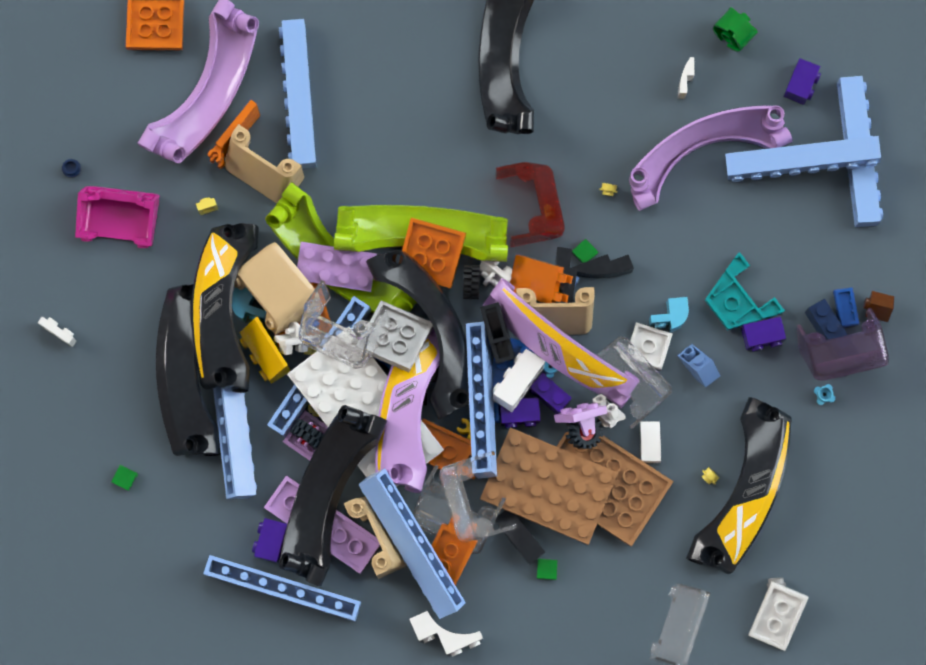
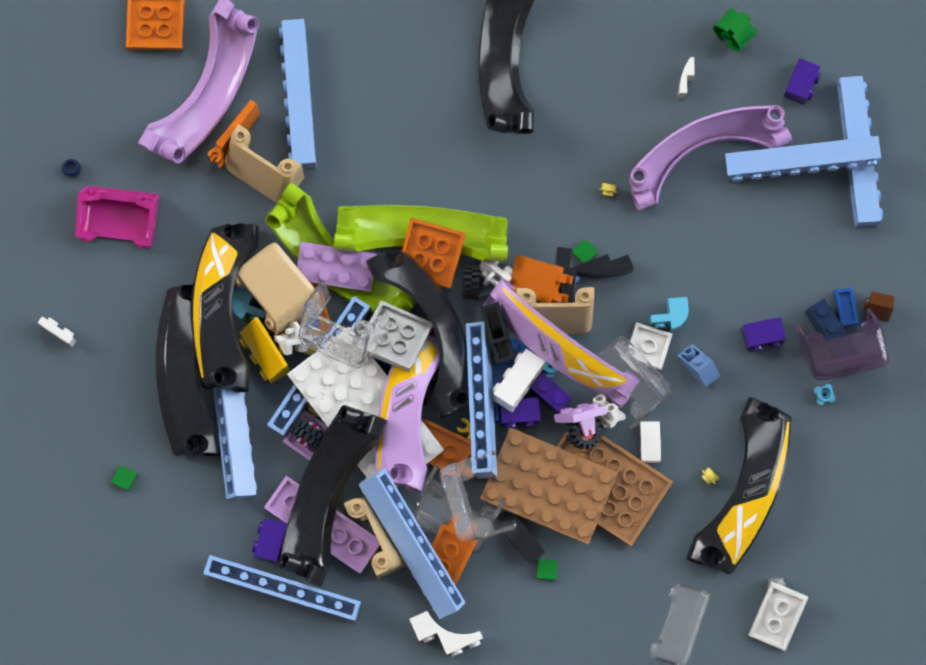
light yellow plate [196,197,218,215] -> none
clear red windscreen [495,162,565,247] -> none
teal wing [704,252,785,331] -> none

